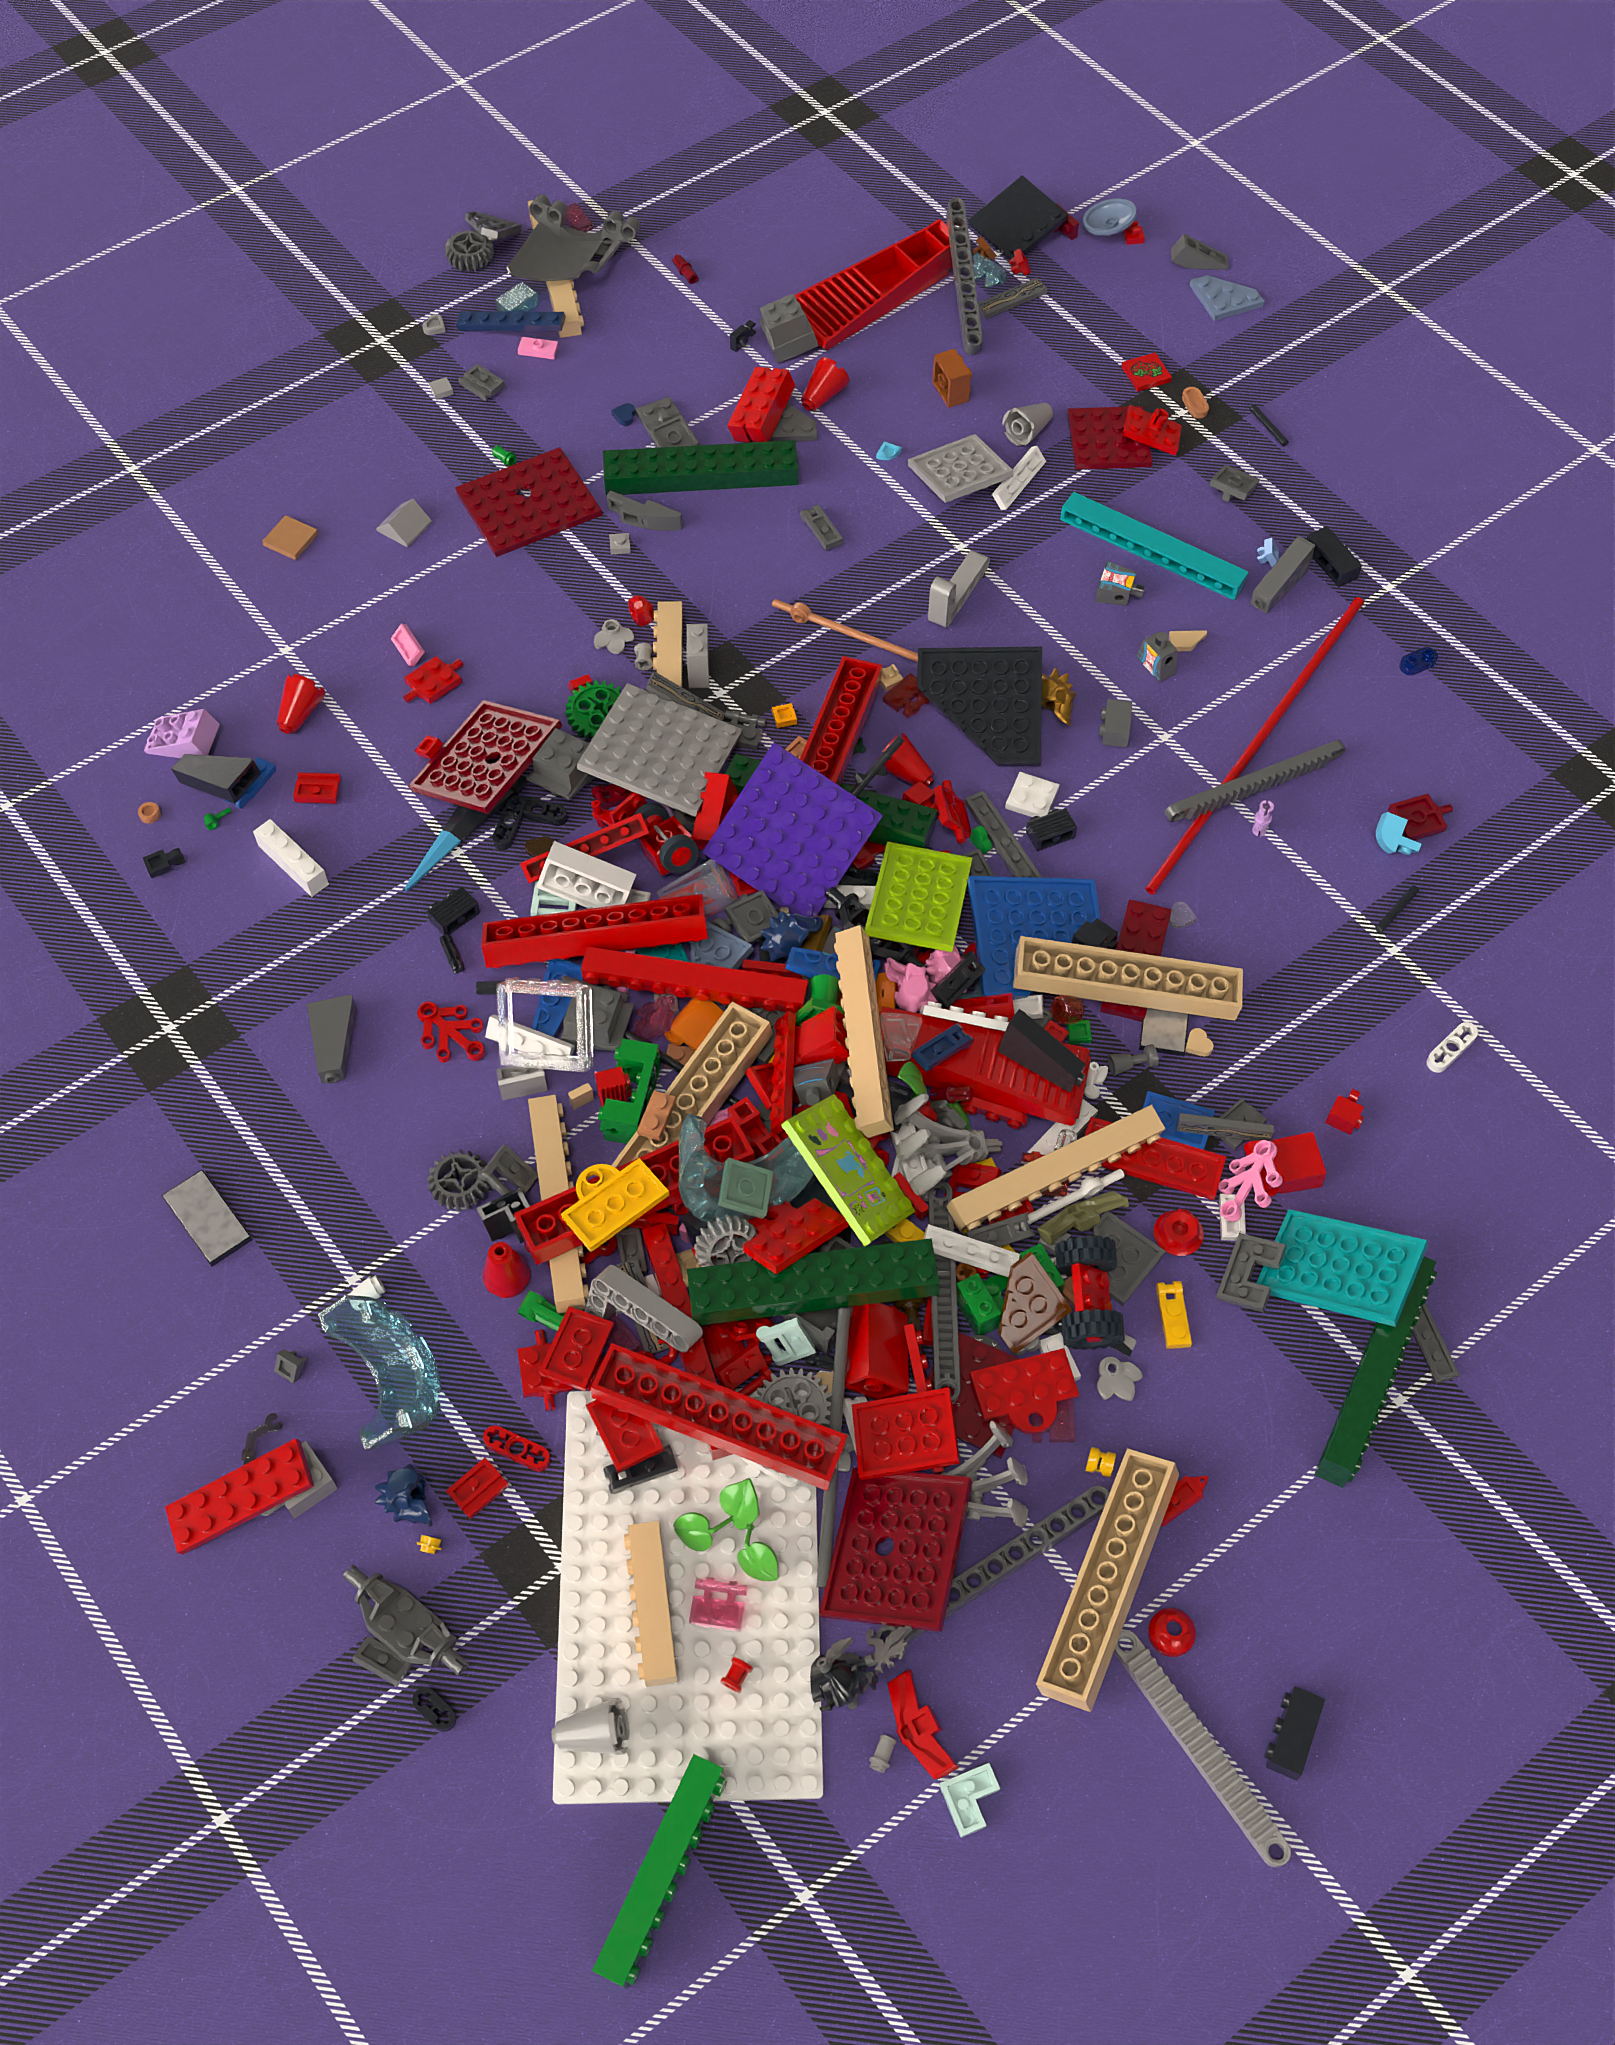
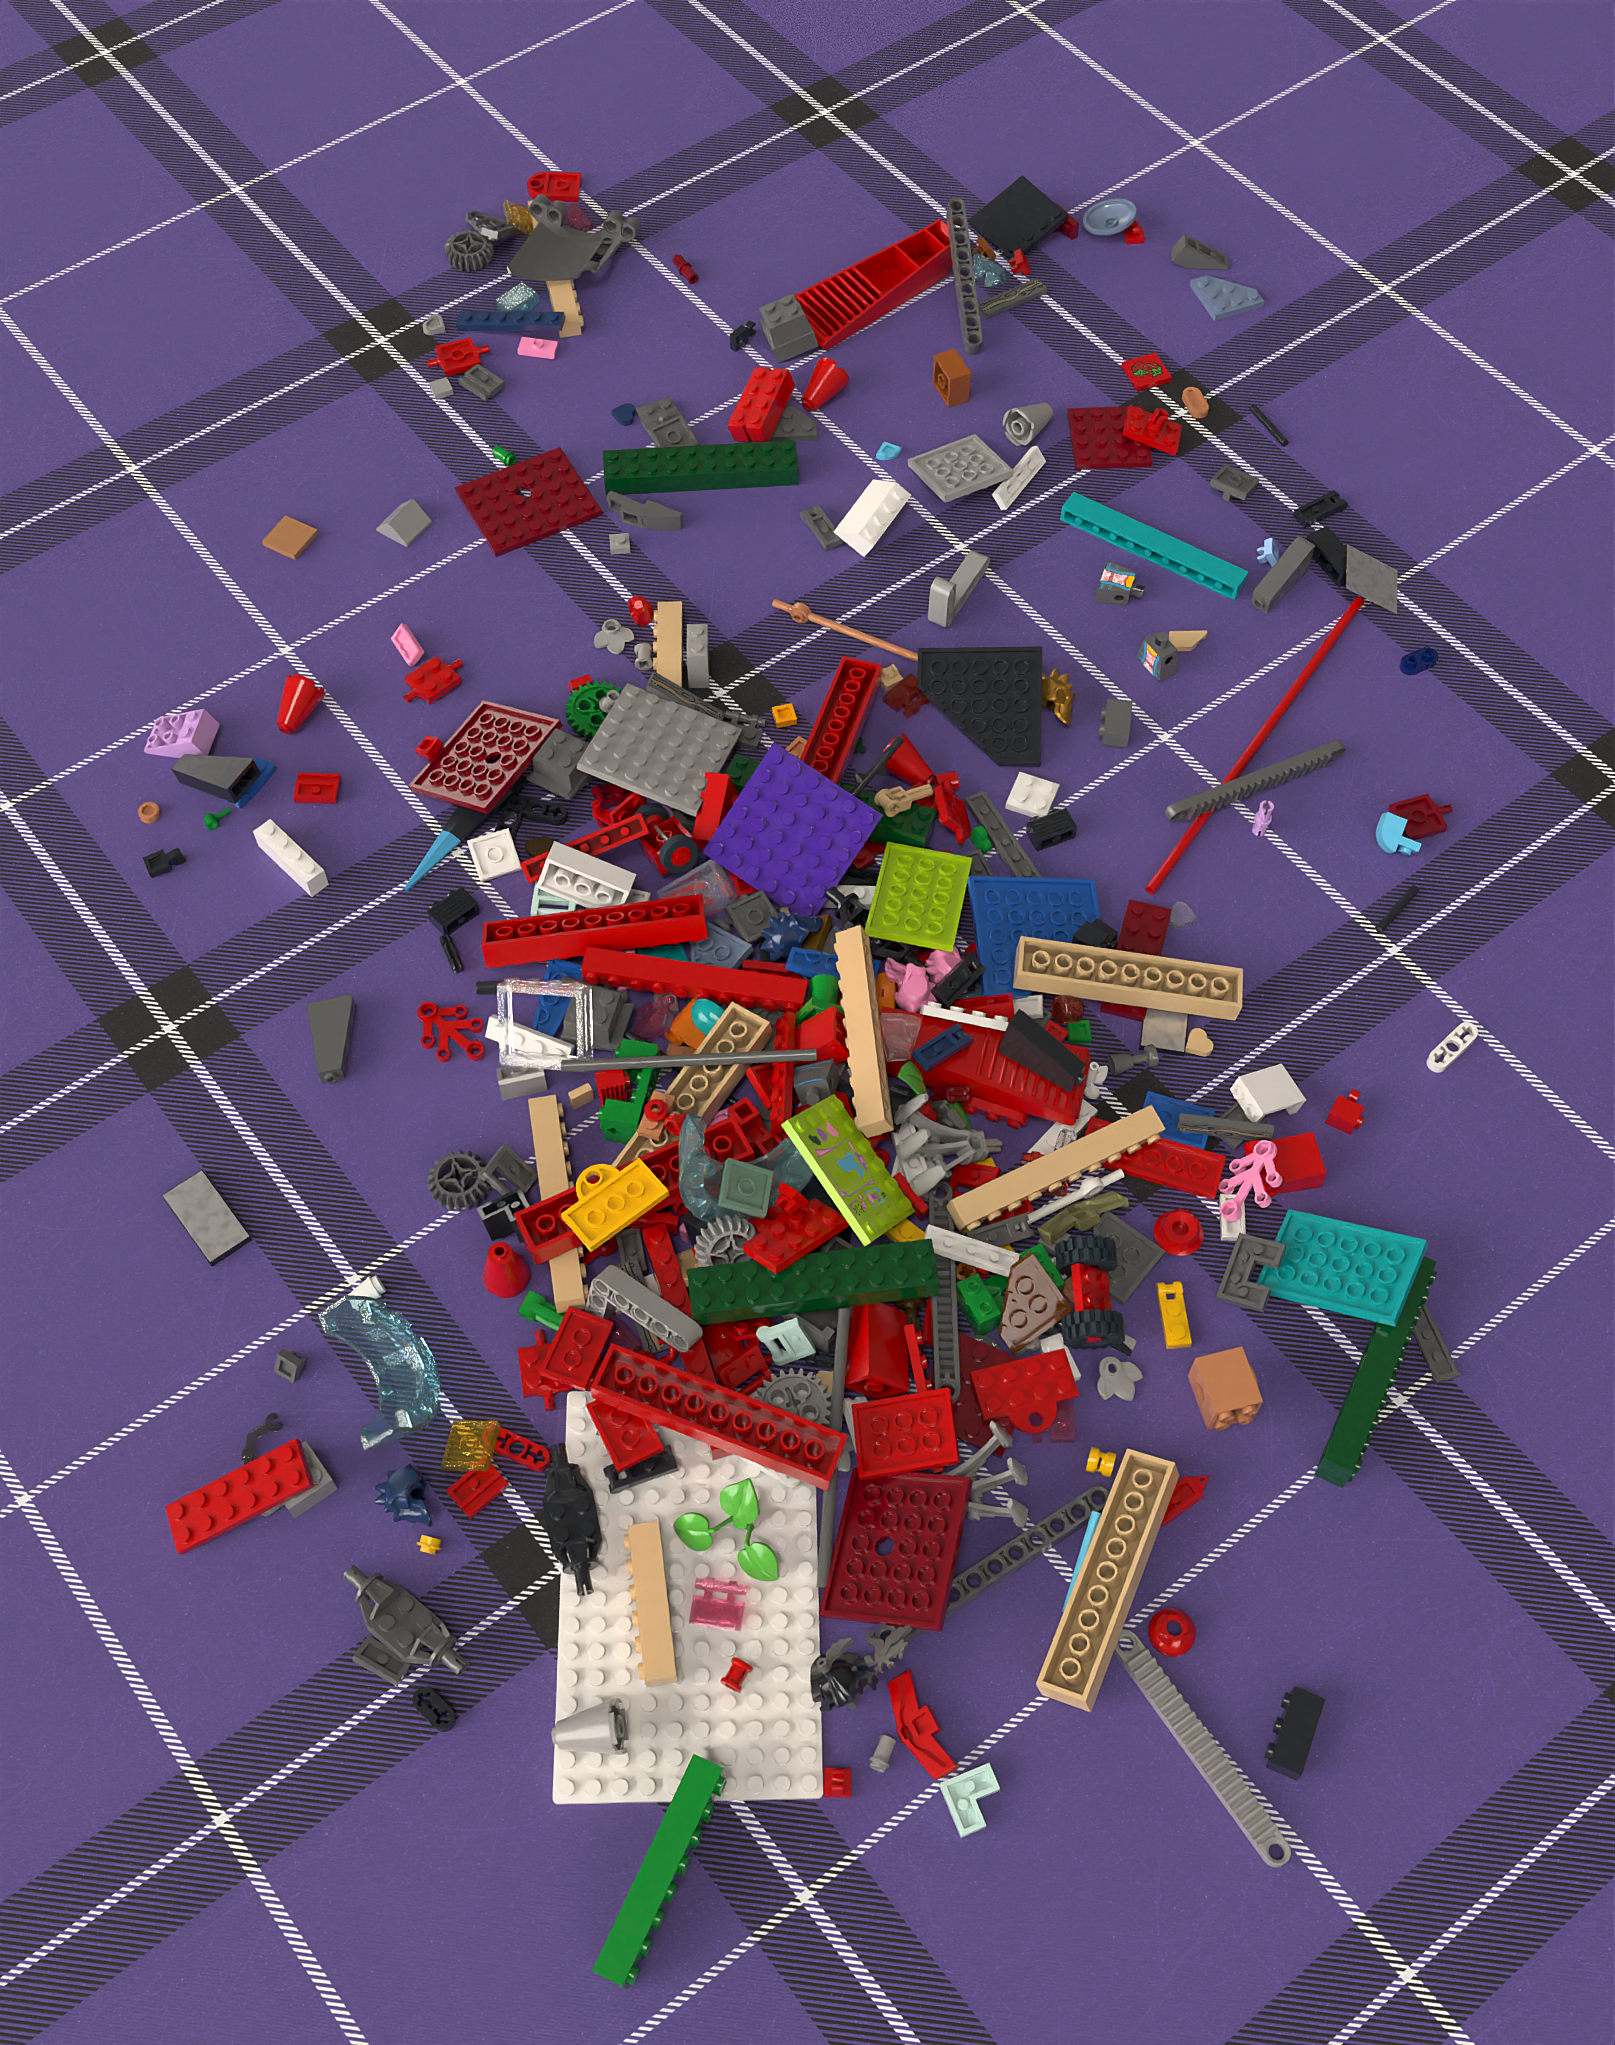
none -> red plate [426,337,490,377]
none -> clear yellow tile [440,1421,500,1471]
none -> white tile [467,828,522,882]
none -> clear yellow plate [503,199,534,235]
none -> red tile [527,172,582,202]
none -> black plate [542,1443,603,1596]
none -> dark grey piece [561,1049,817,1072]
none -> light grey pin [599,690,620,713]
none -> red plate [644,1099,668,1122]
none -> red tile [664,1112,687,1136]
none -> teal brick [691,999,725,1036]
none -> red tile [775,1182,810,1215]
none -> red tile [823,1767,852,1799]
none -> white slope [834,479,911,557]
none -> tan connector [874,784,933,817]
none -> red beam [934,771,959,790]
none -> medium azure bar [1062,1511,1102,1612]
none -> nougat brick [1188,1346,1263,1431]
none -> white panel [1230,1064,1306,1123]
none -> black plate [1293,490,1348,528]
none -> flat silver sticker [1346,544,1397,614]

